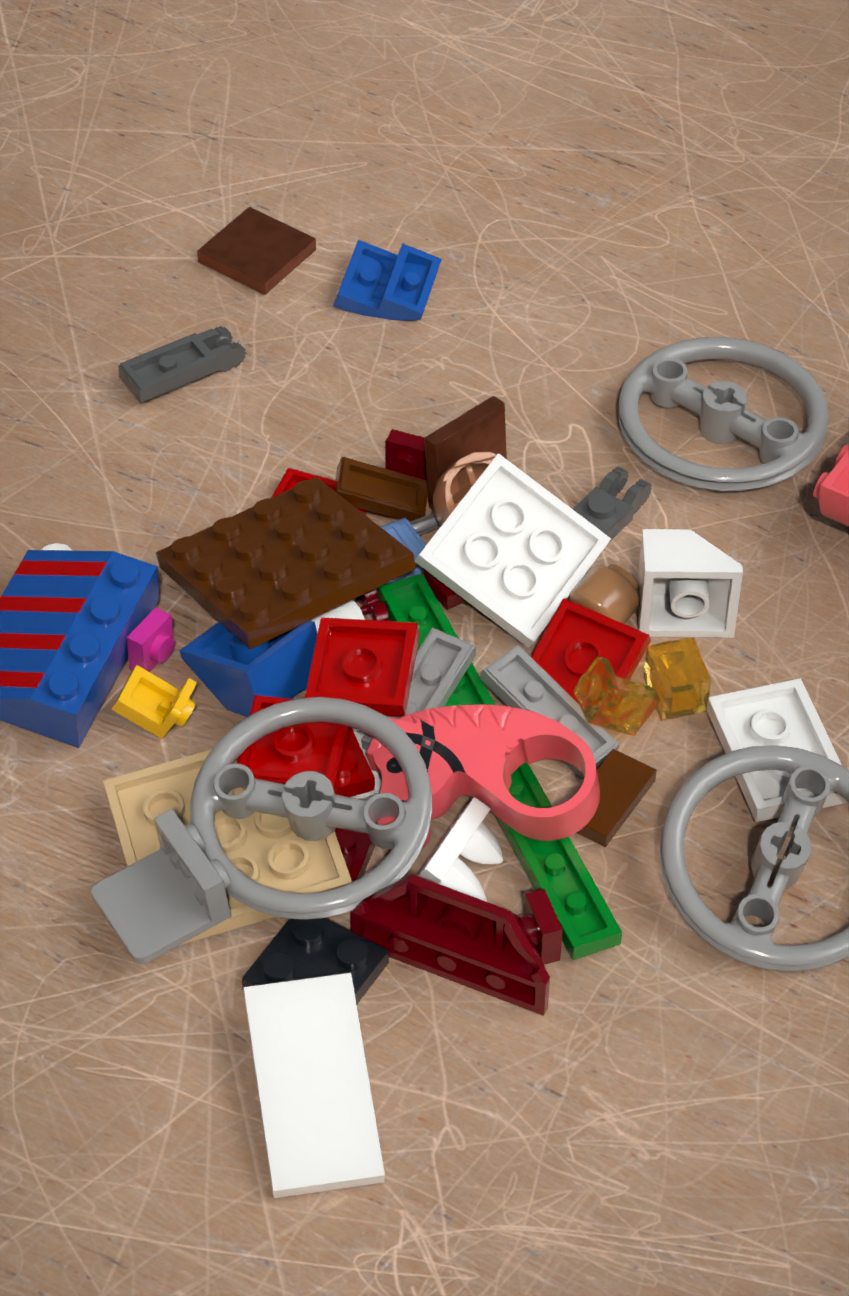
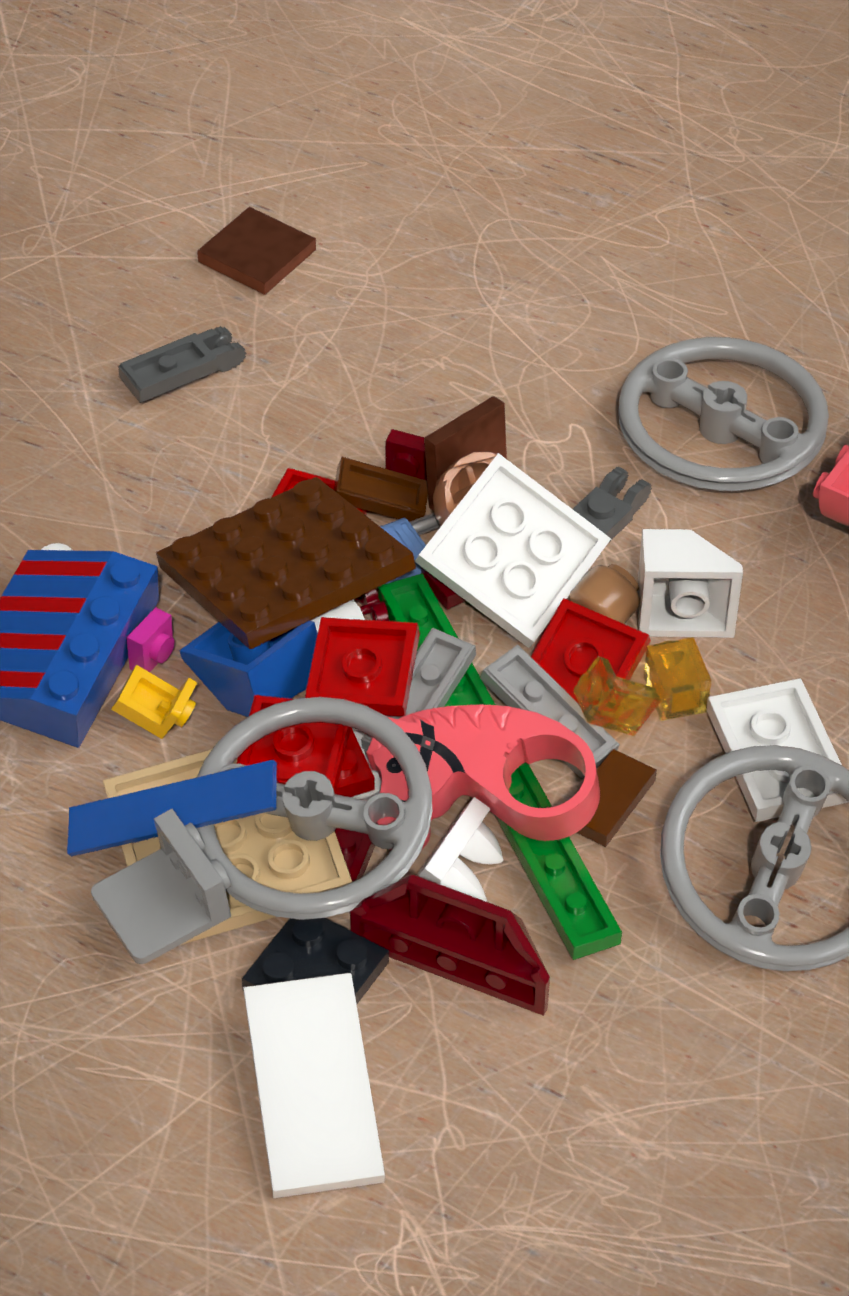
blue slope [333,240,442,321] -> none
dark red plate [520,889,563,965] -> none
none -> blue piece [67,760,277,857]

